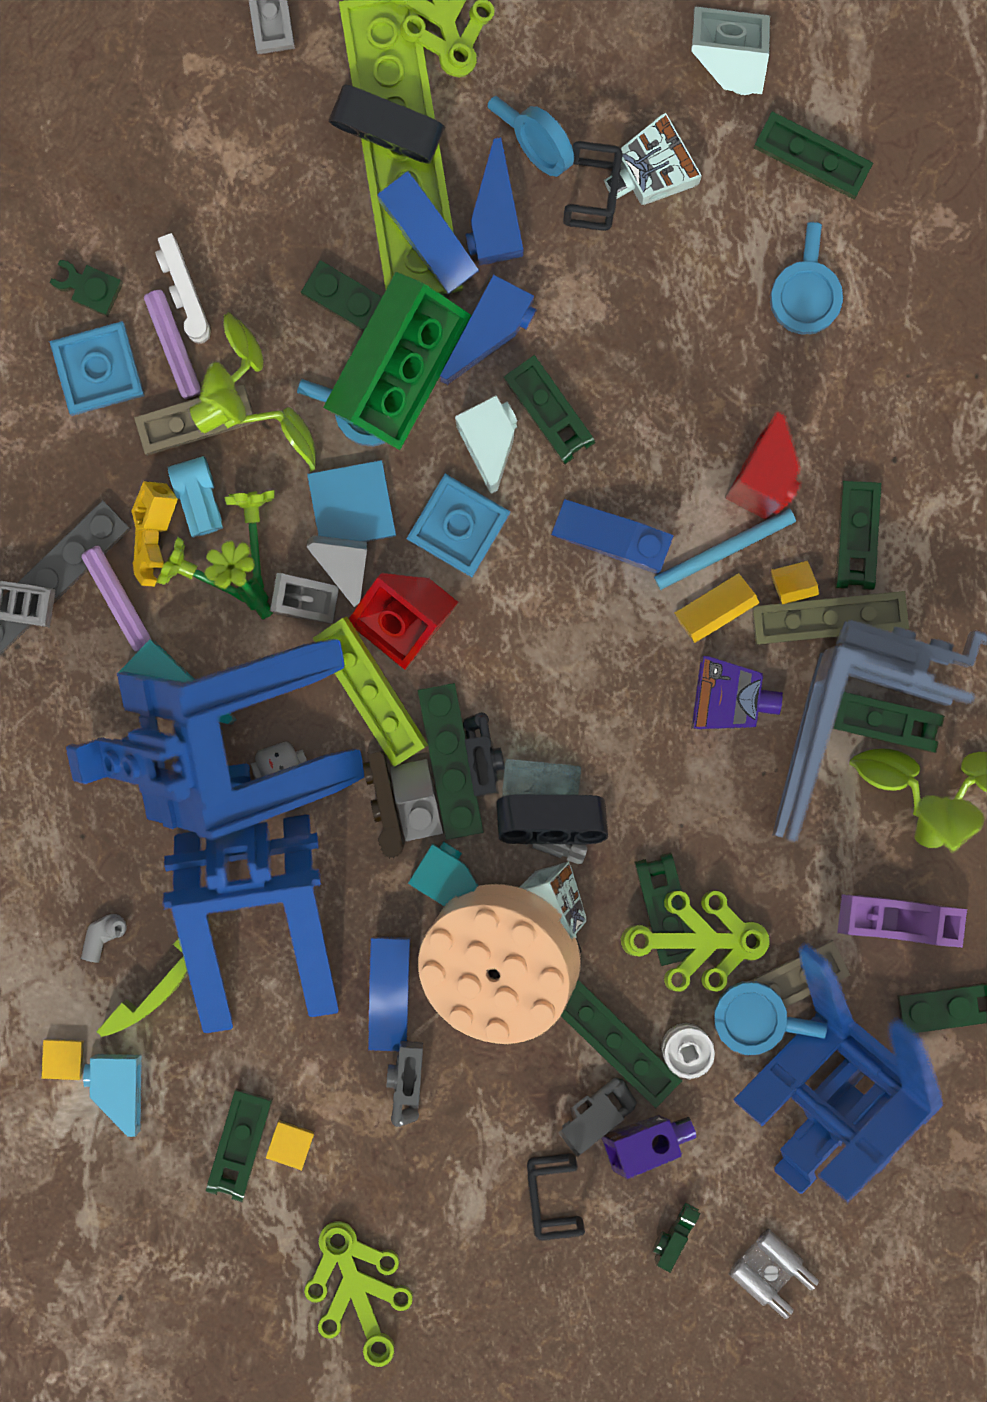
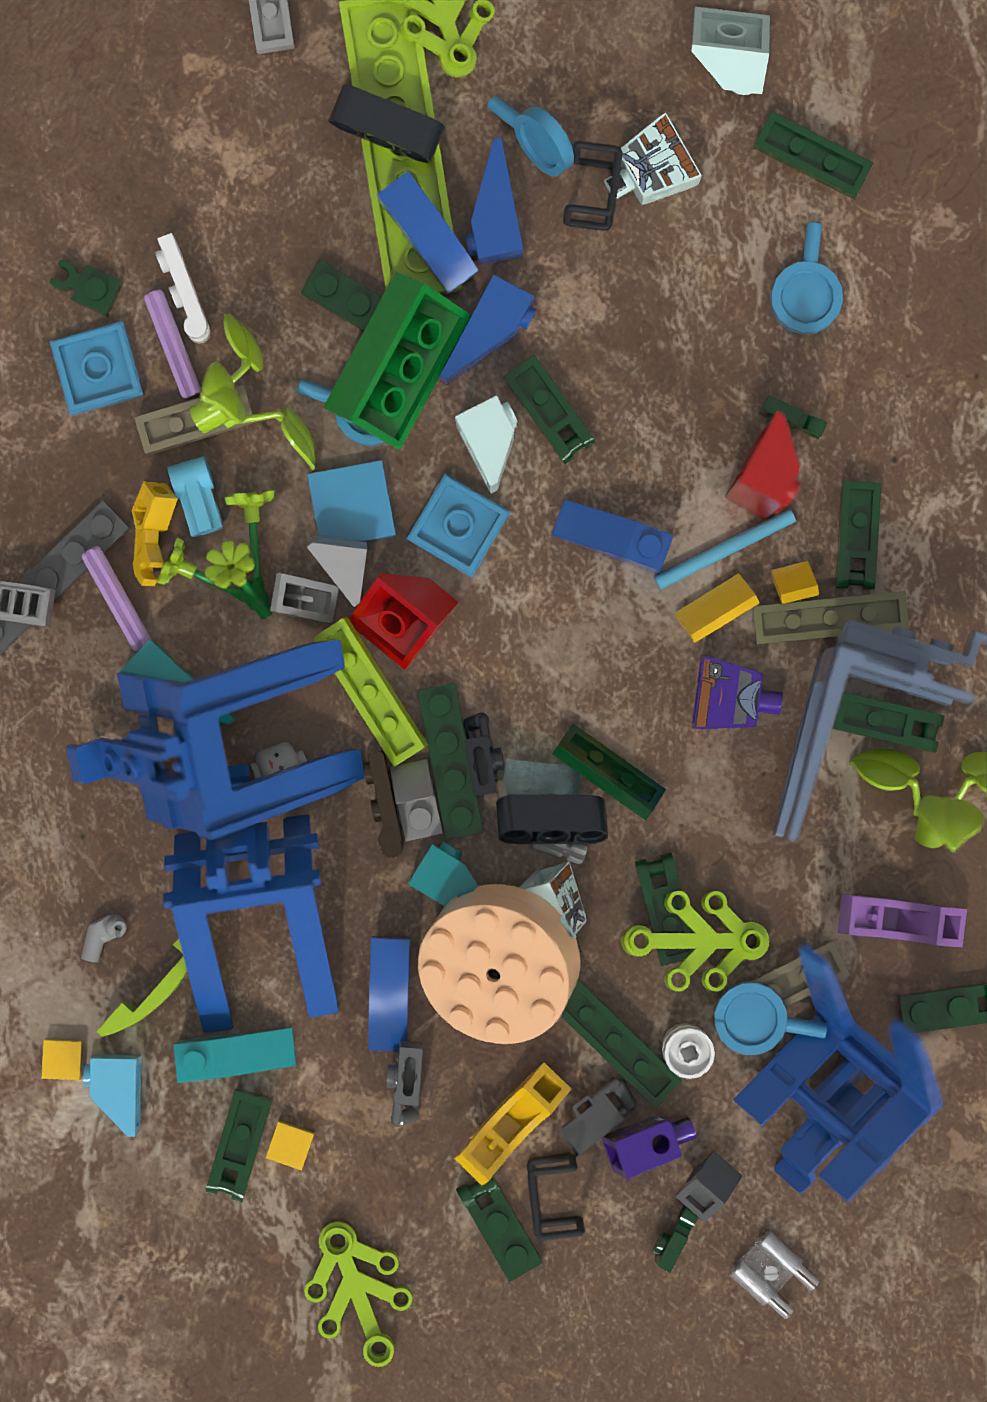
none -> teal slope [173,1027,297,1083]
none -> yellow arch [455,1063,571,1186]
none -> dark green plate [456,1175,543,1282]
none -> dark green plate [552,724,666,821]
none -> dark grey brick [676,1151,743,1222]
none -> dark green plate [759,395,827,440]

